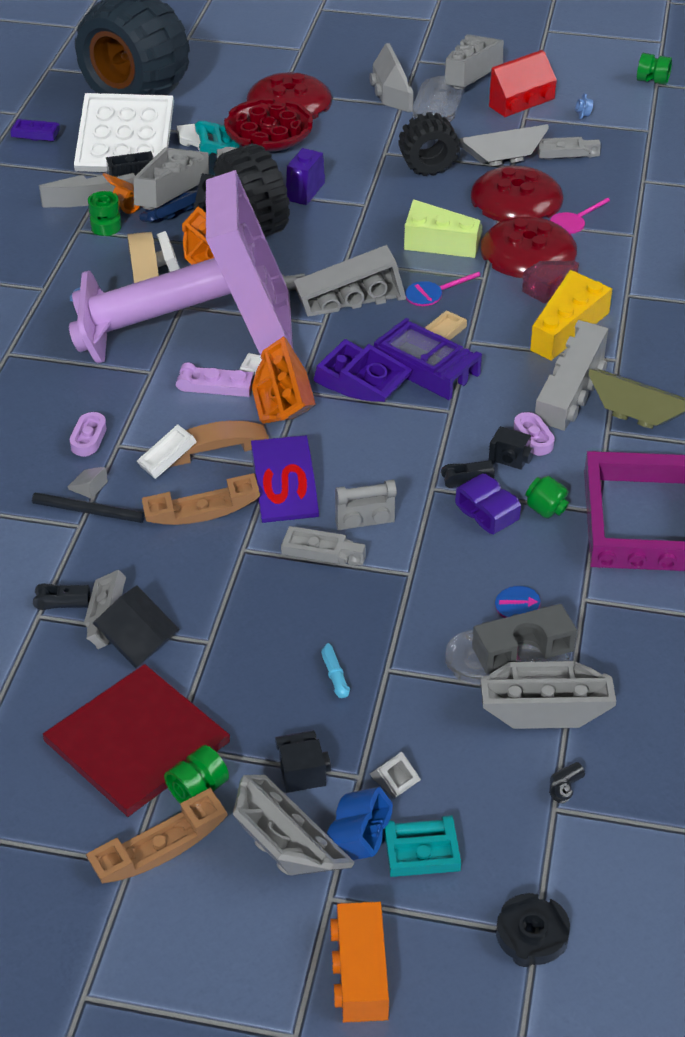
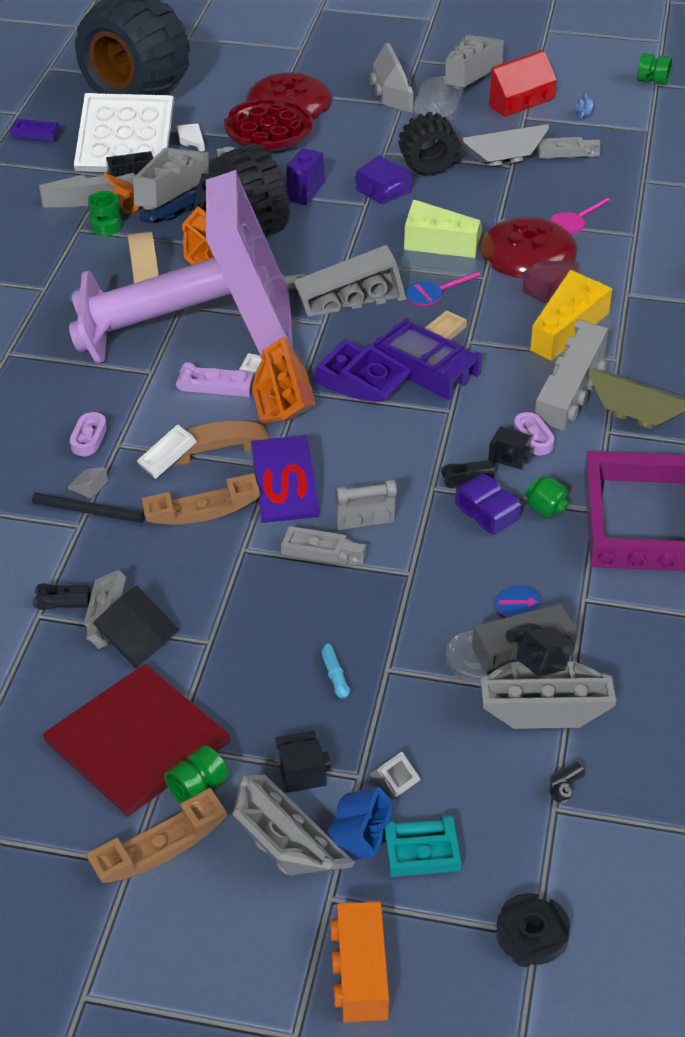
white tile [156,231,180,272] -> none
teal plate [195,121,239,155] -> none
dark red brick [471,166,563,222] -> none
none -> dark purple torso [355,155,412,205]
none -> black brick [506,625,575,676]

